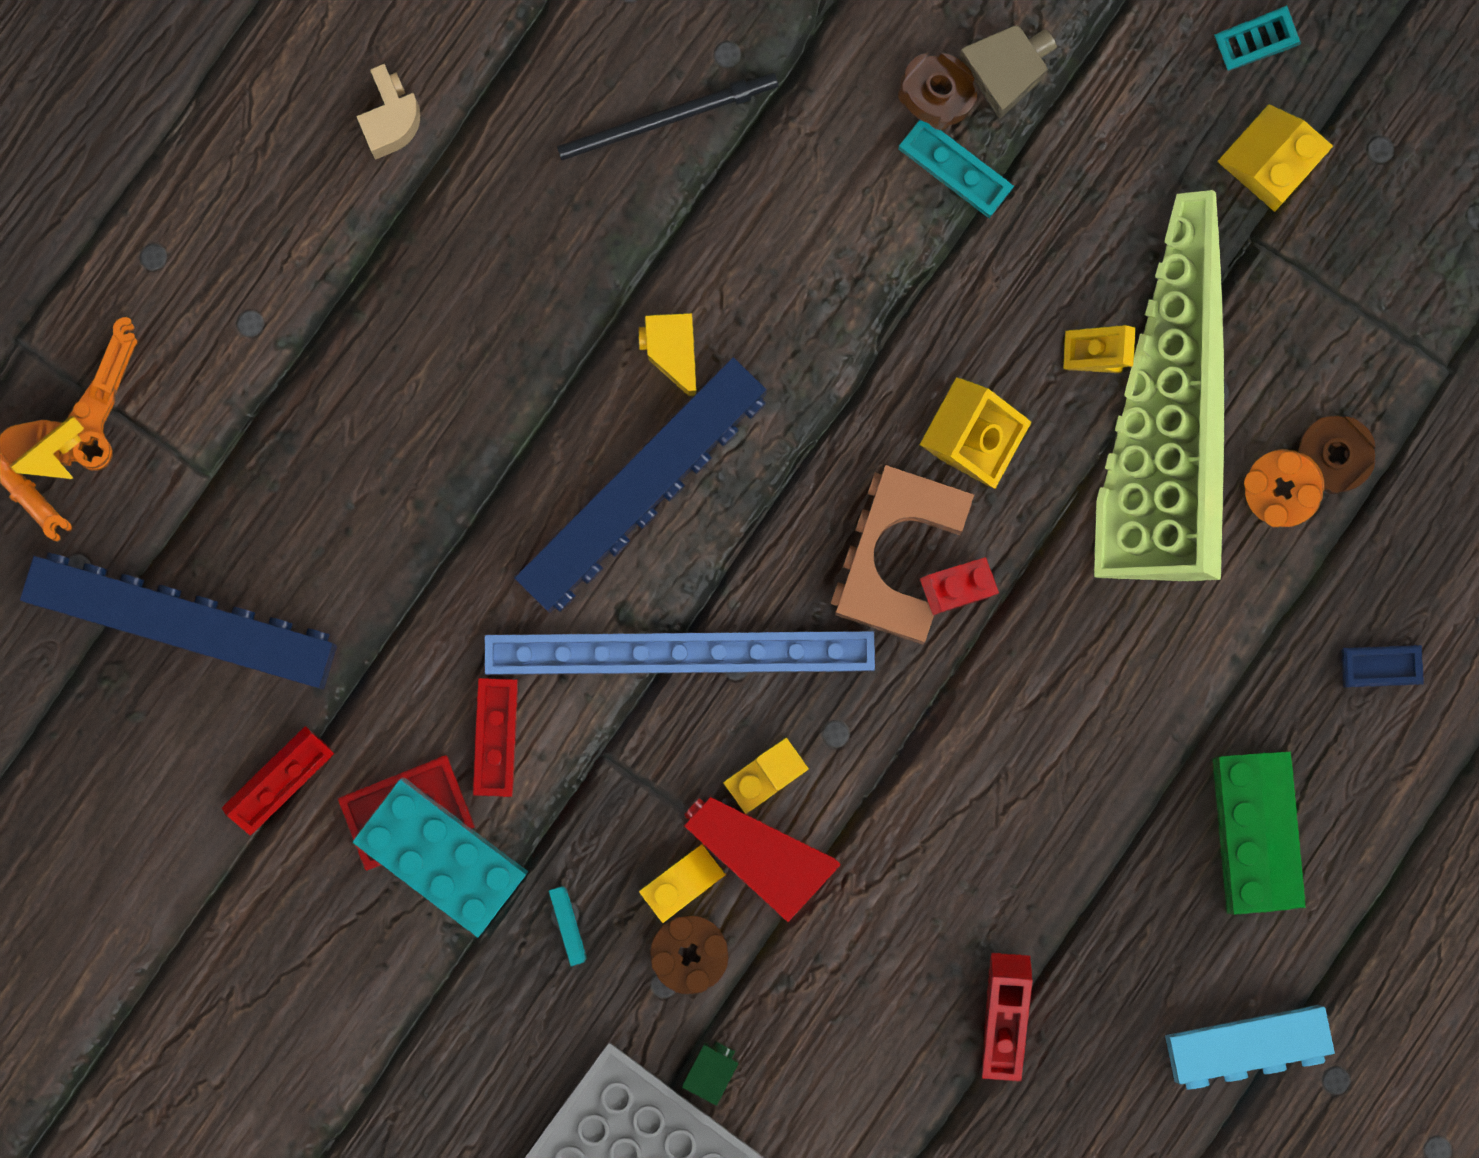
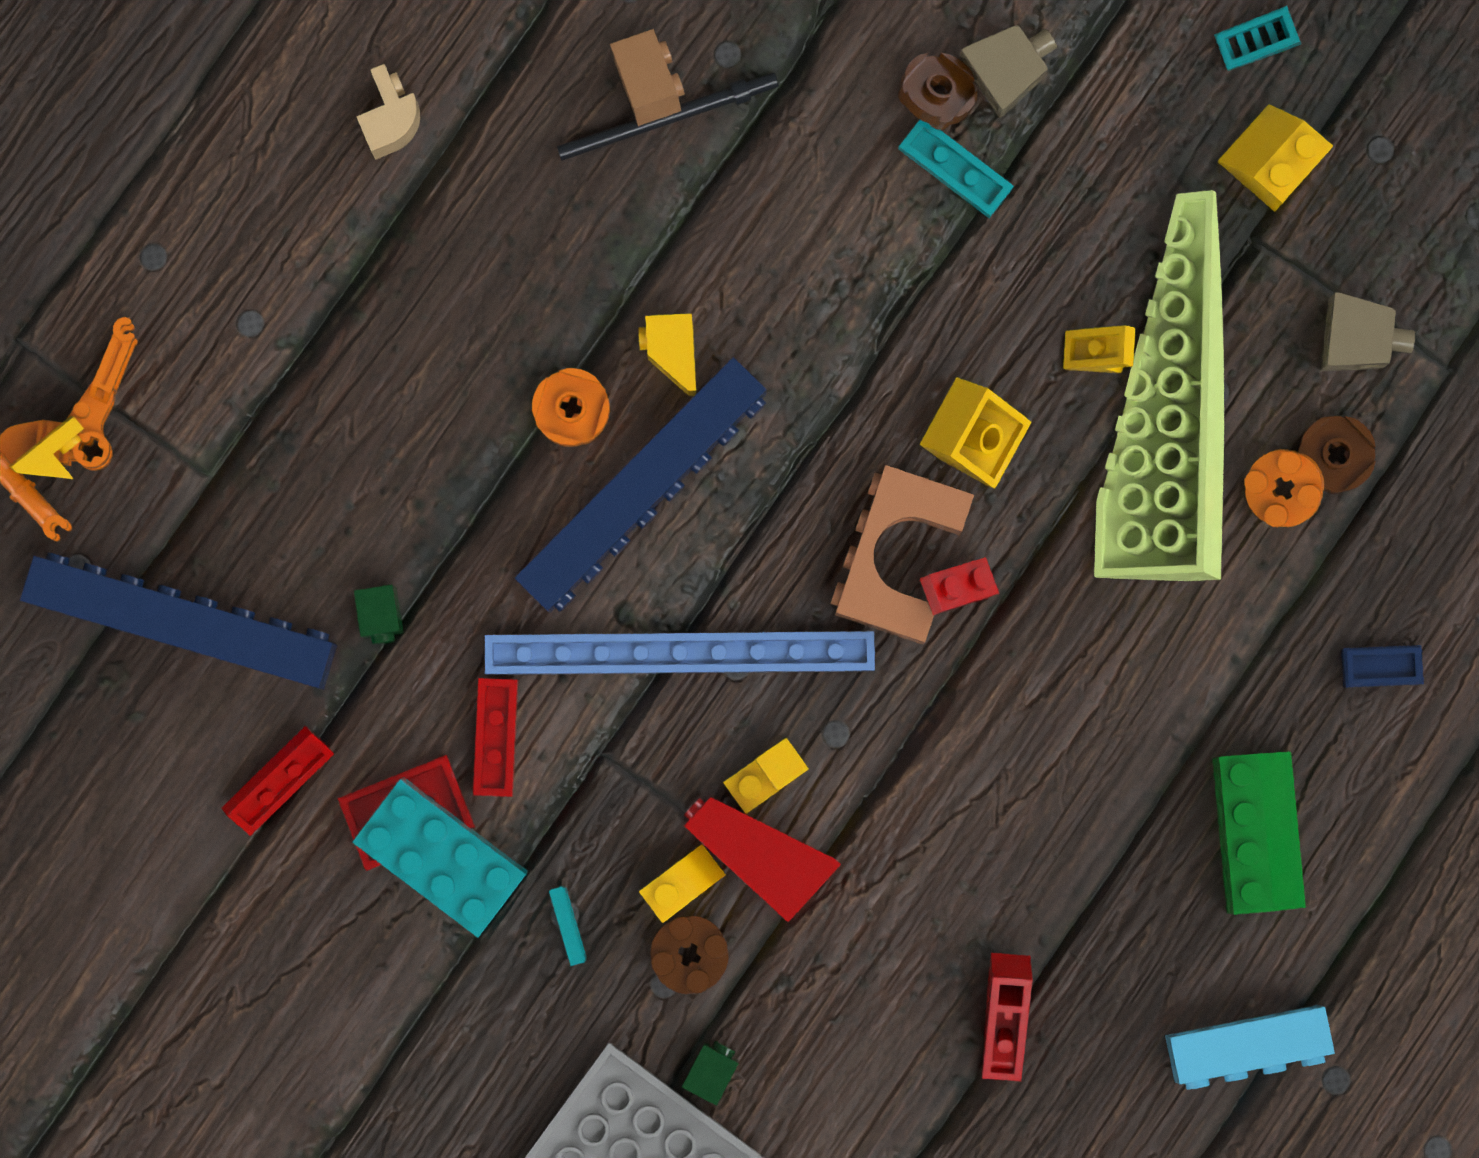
none -> dark green brick [354,585,403,645]
none -> orange plate [532,368,610,447]
none -> medium nougat brick [610,29,685,126]
none -> dark tan torso [1321,292,1415,371]

